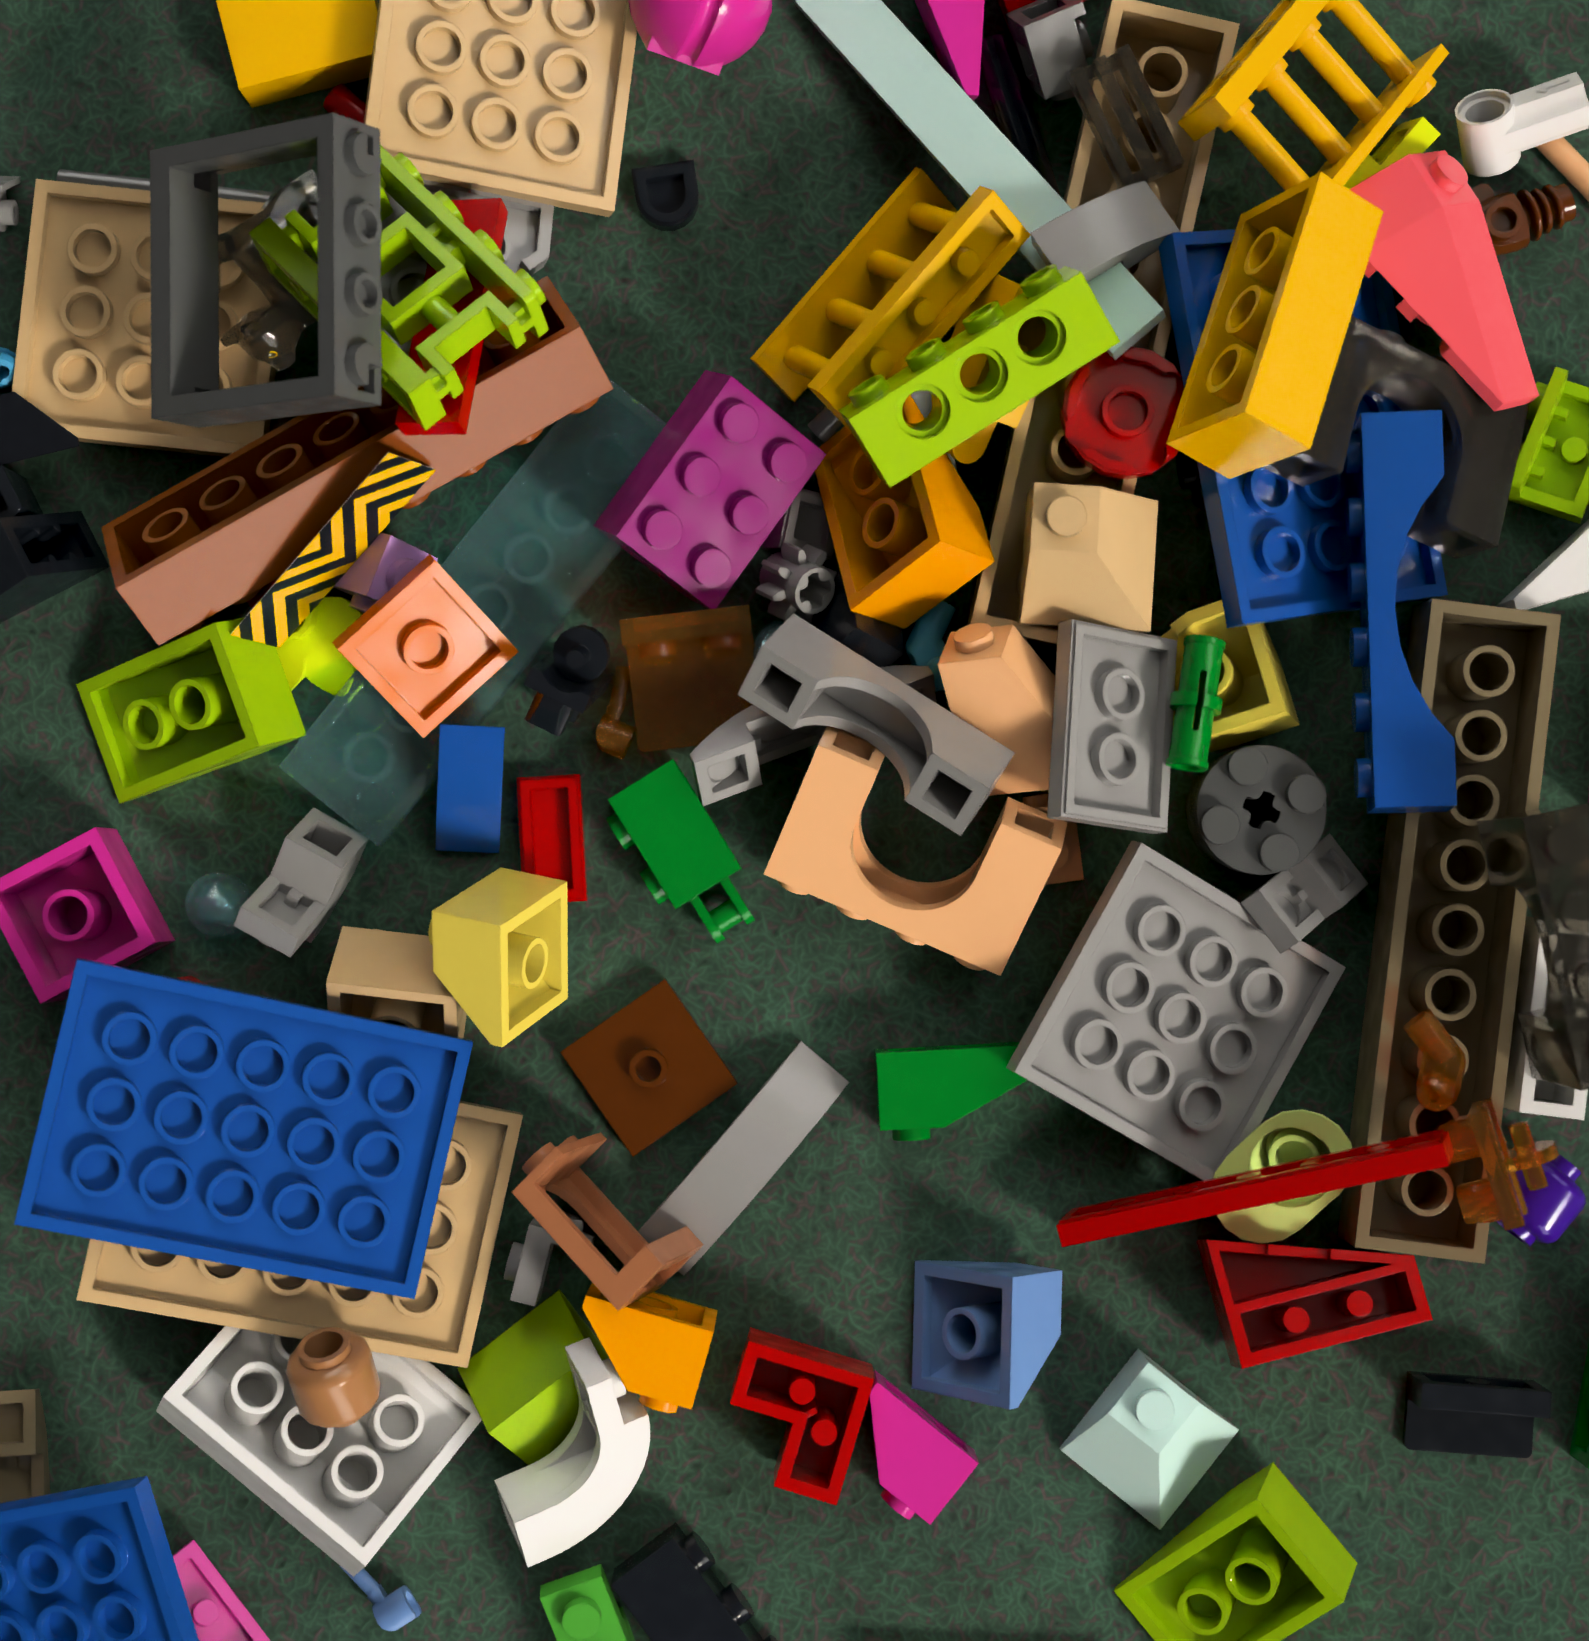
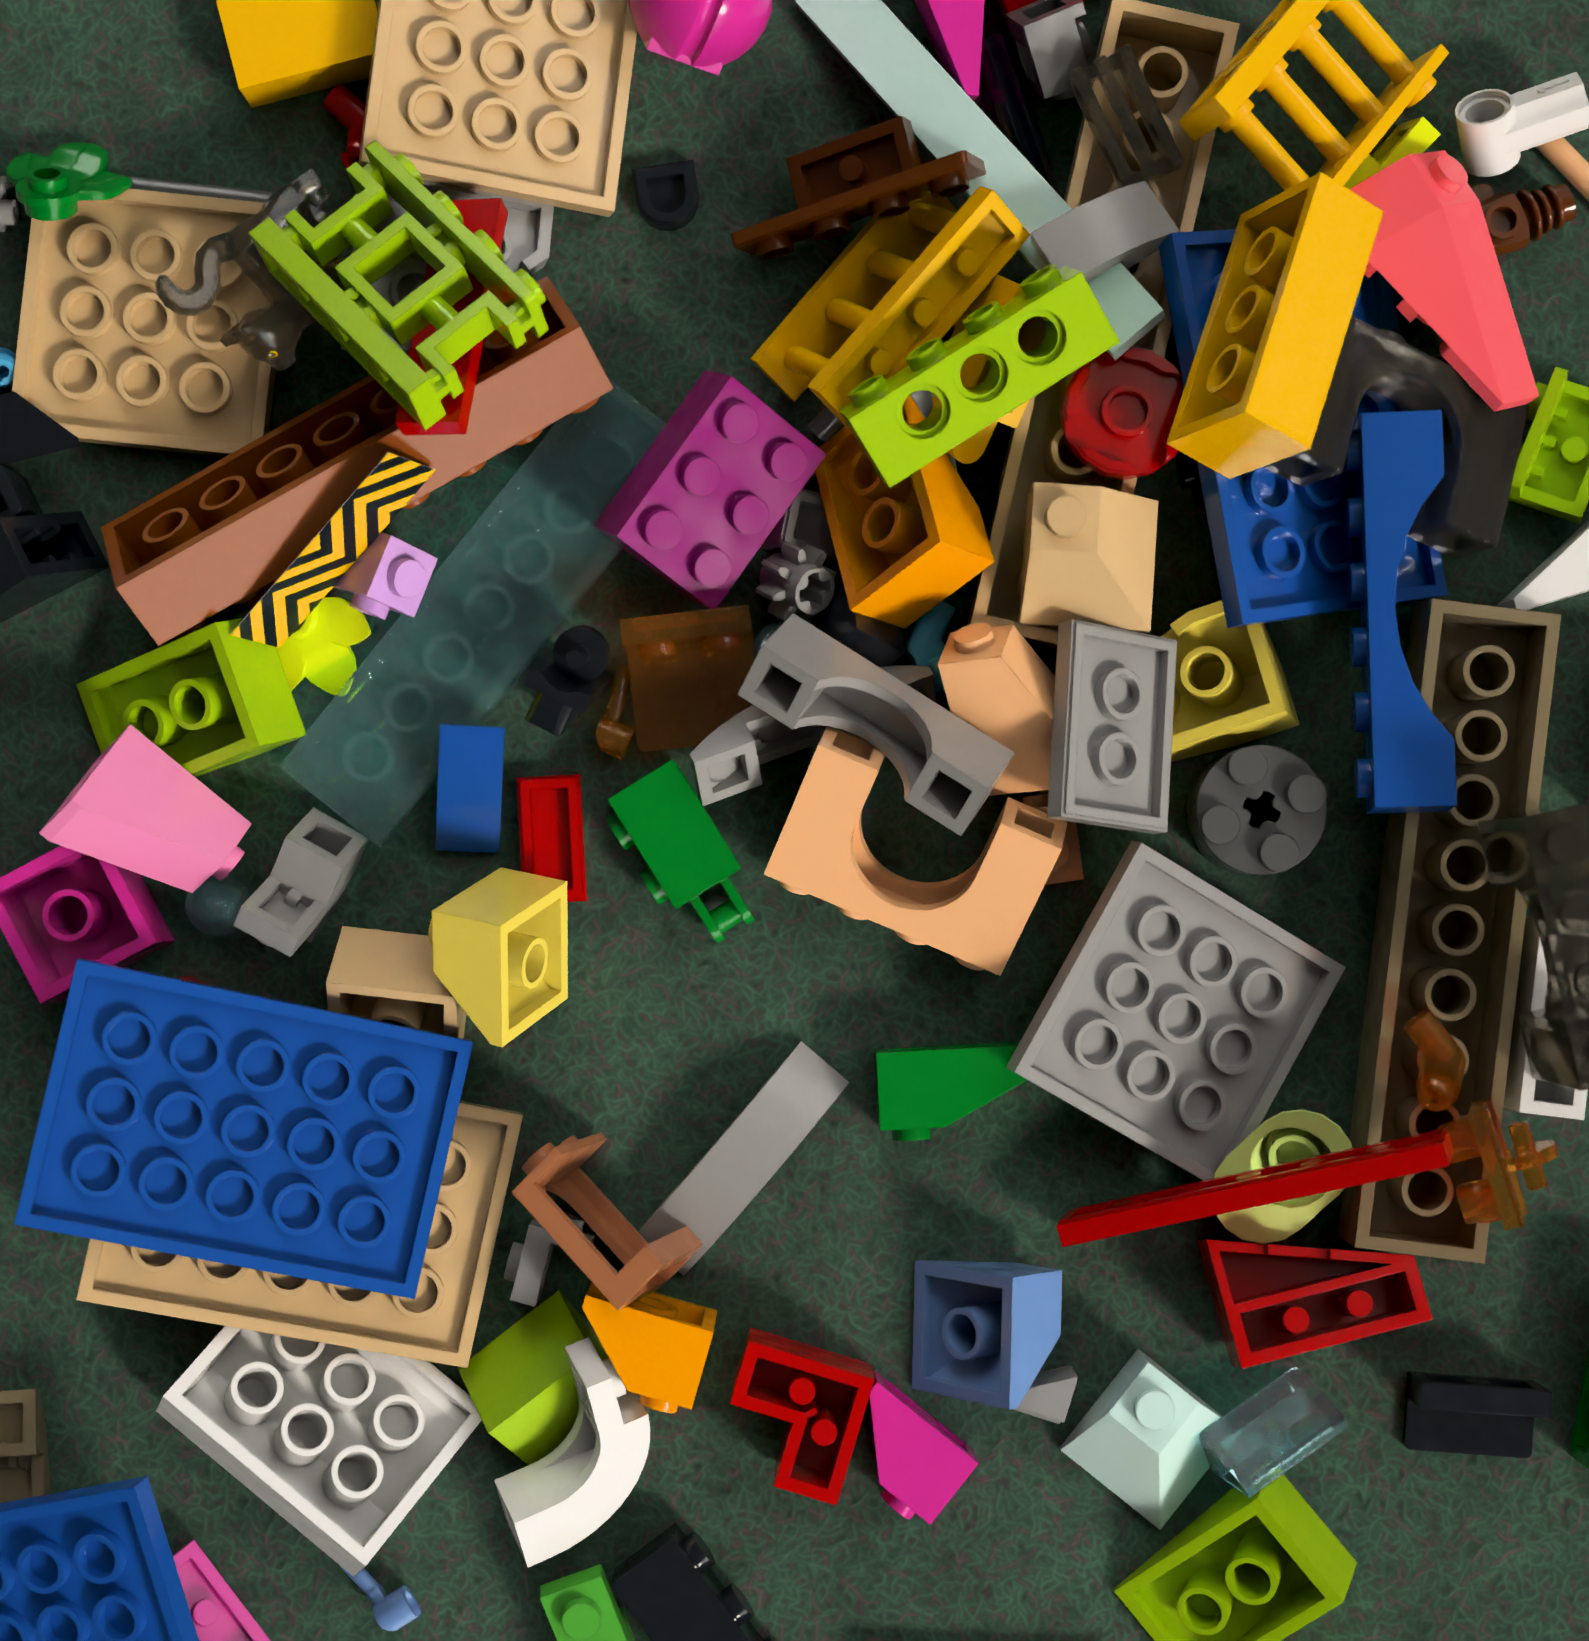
dark grey window [150,113,383,428] -> none
medium nougat head [286,1327,381,1428] -> none
plate [332,554,519,738] -> none
reddish brown plate [560,978,738,1157] -> none
green pin [1166,635,1226,772] -> none
light grey slope [1241,833,1368,954] -> none
dark purple head [1490,1149,1586,1247] -> none
none -> green plate [6,142,133,221]
none -> bright pink slope [39,724,252,893]
none -> reddish brown bracket [731,116,986,260]
none -> light grey slope [1013,1366,1078,1424]
none -> clear light blue slope [1199,1367,1349,1498]

